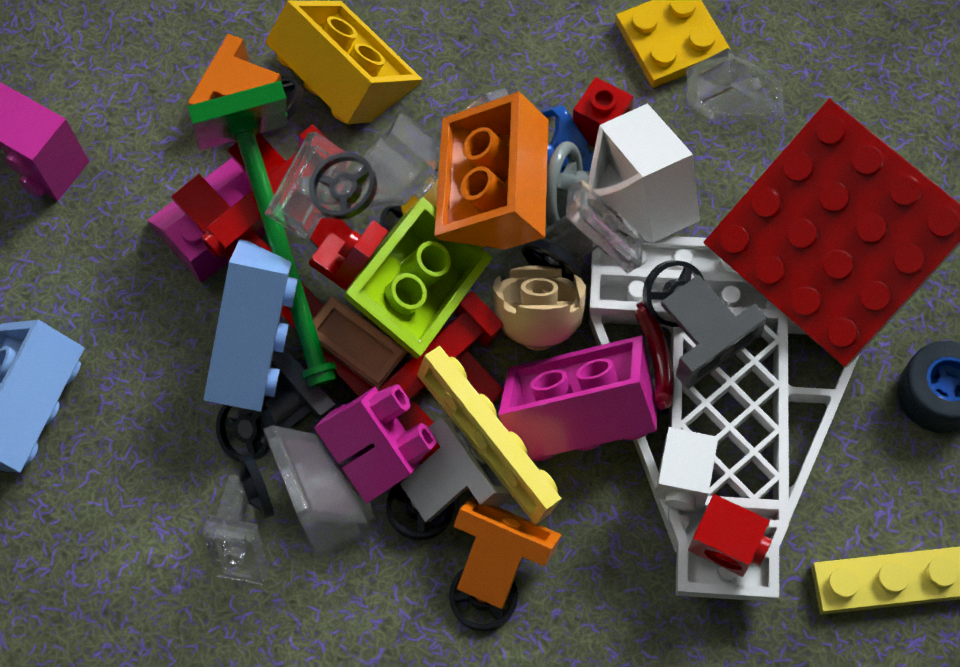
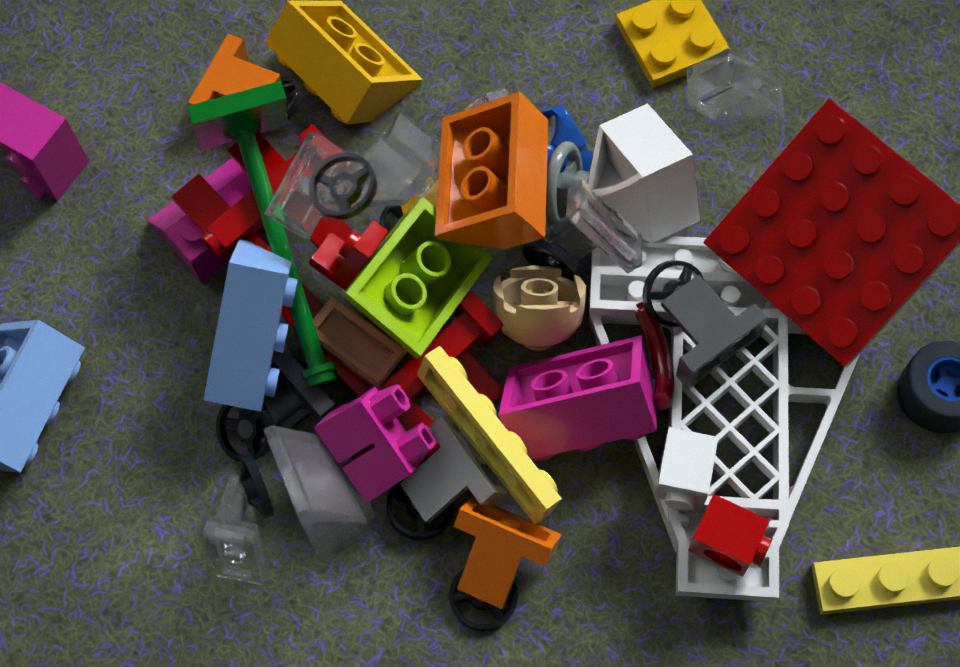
red brick [573,77,634,147] -> none

